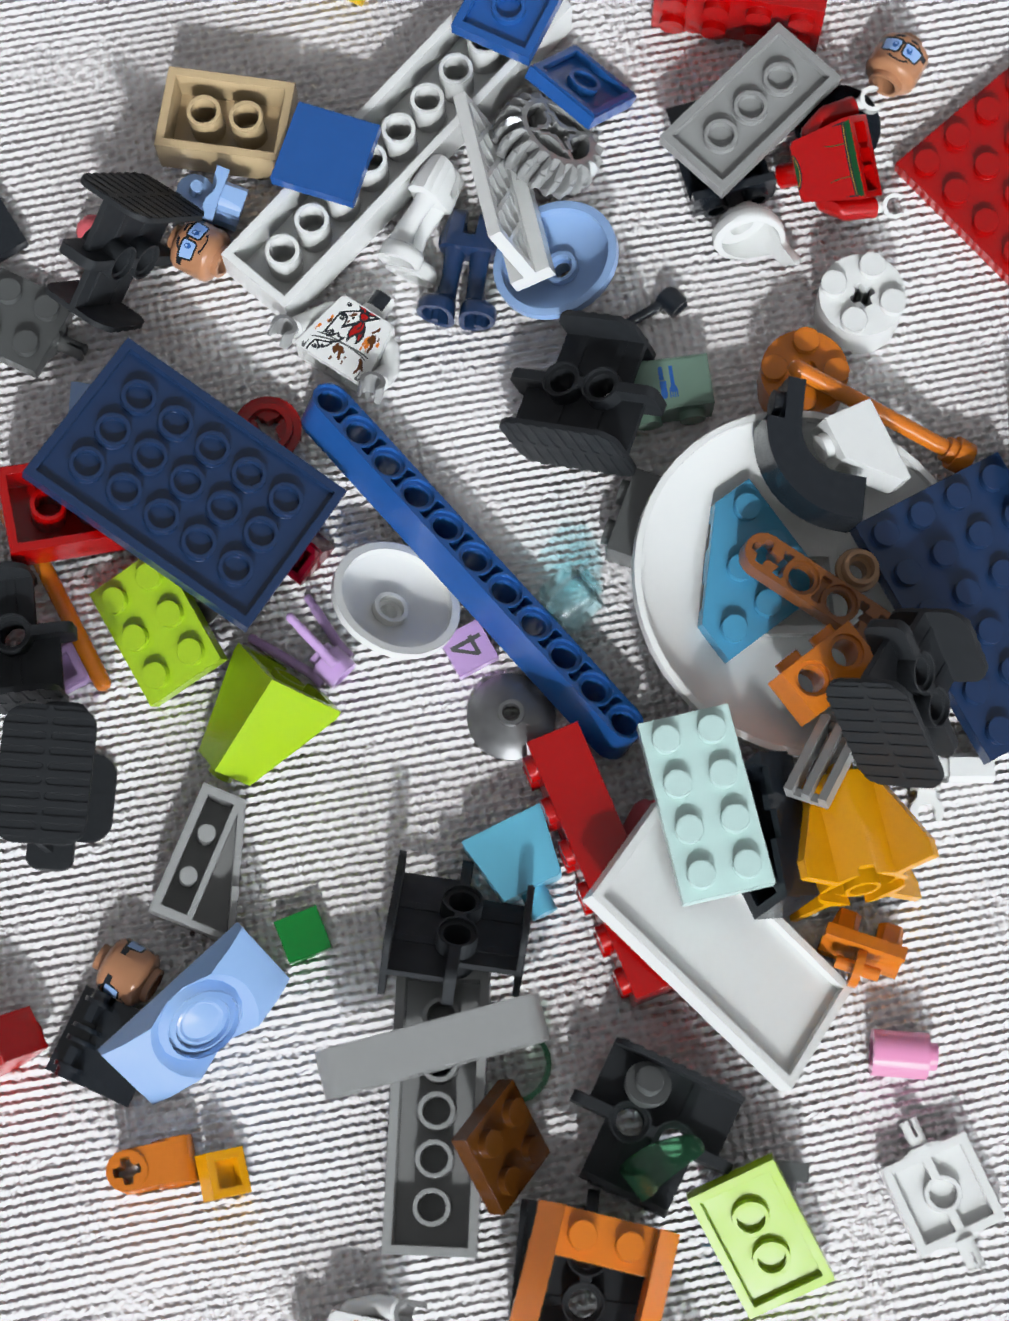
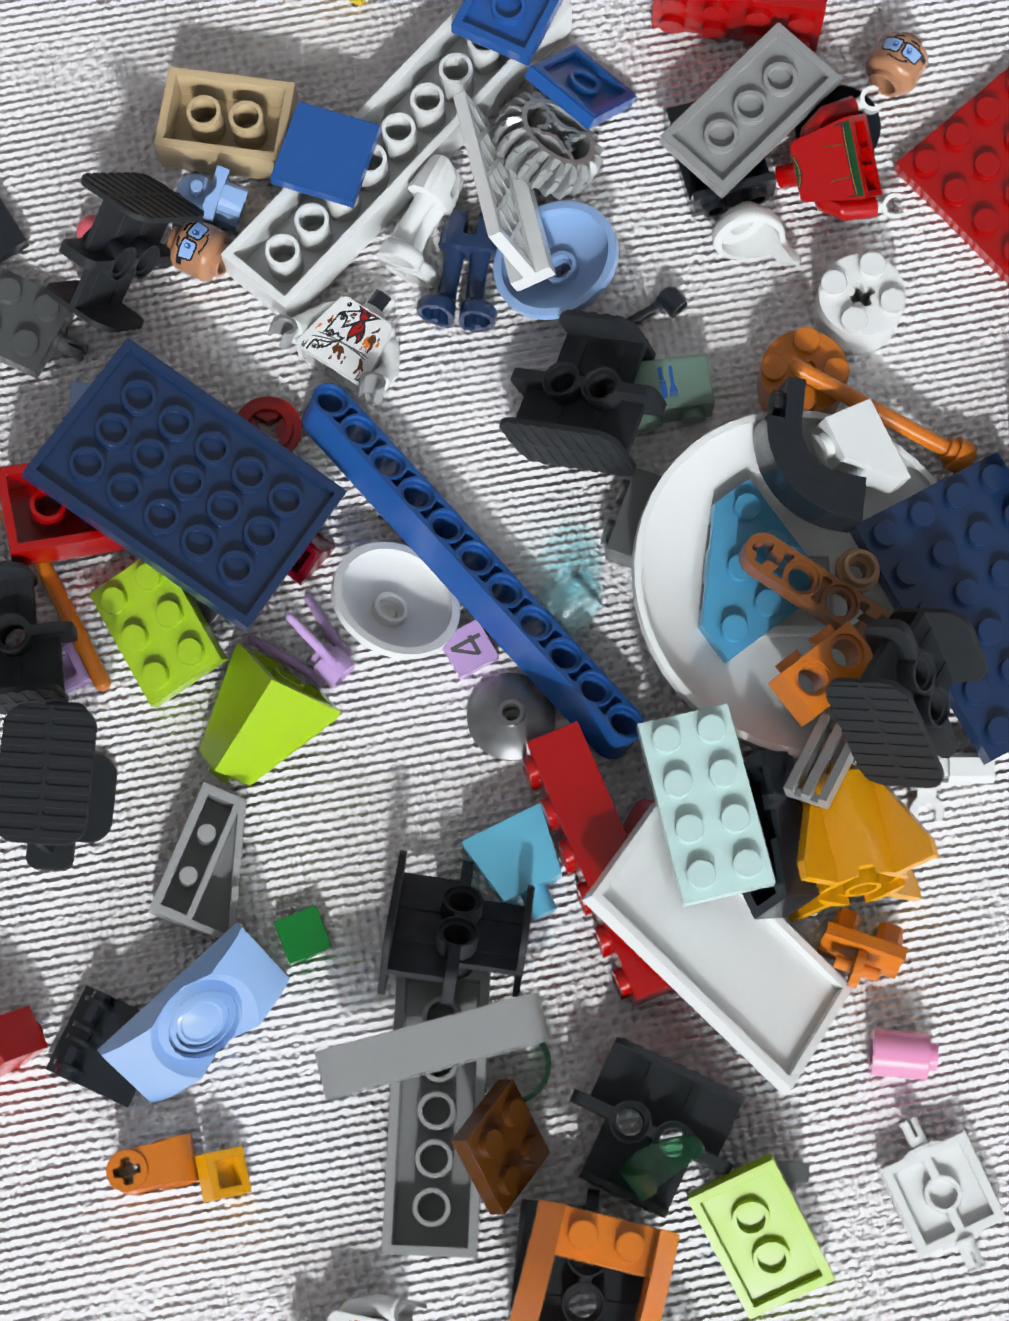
nougat head [92,938,164,1006] -> none
dark grey plate [624,1061,672,1108] -> none

